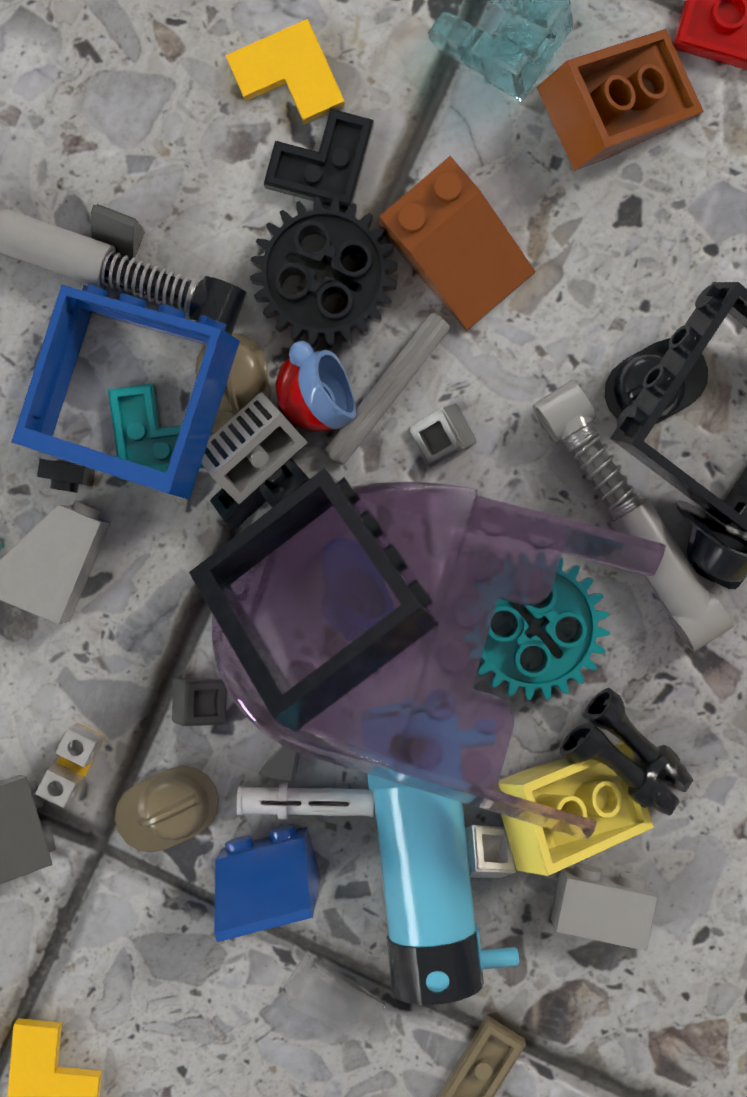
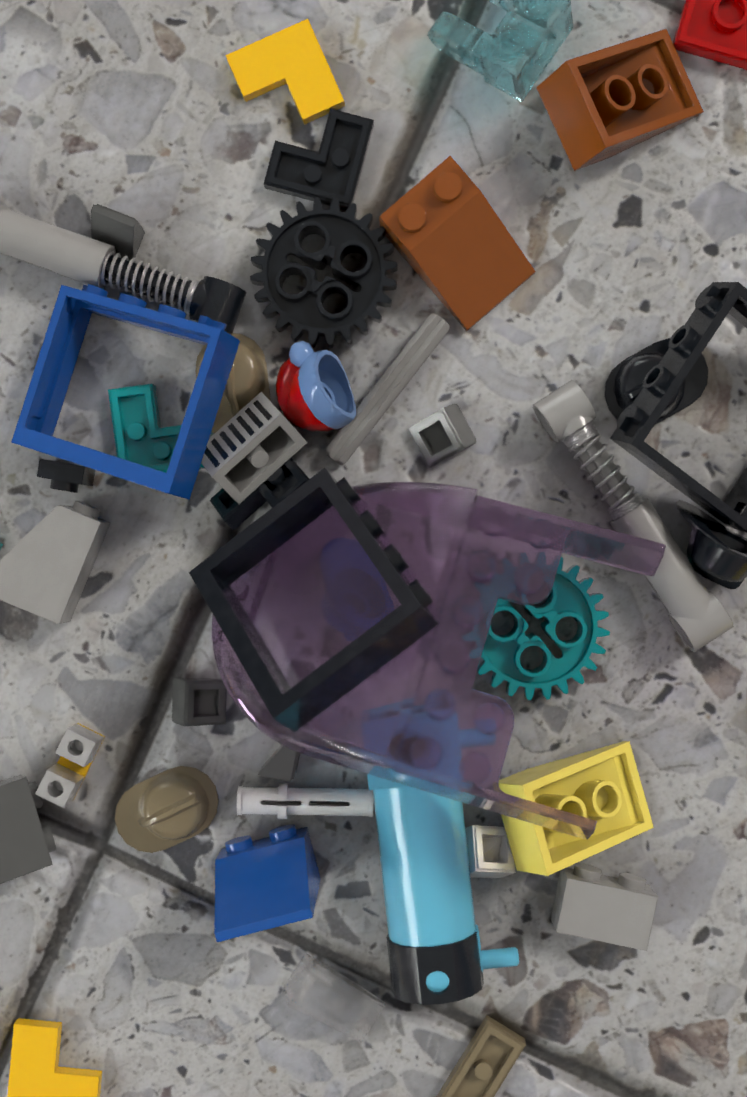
black piece [560,688,694,816] -> none

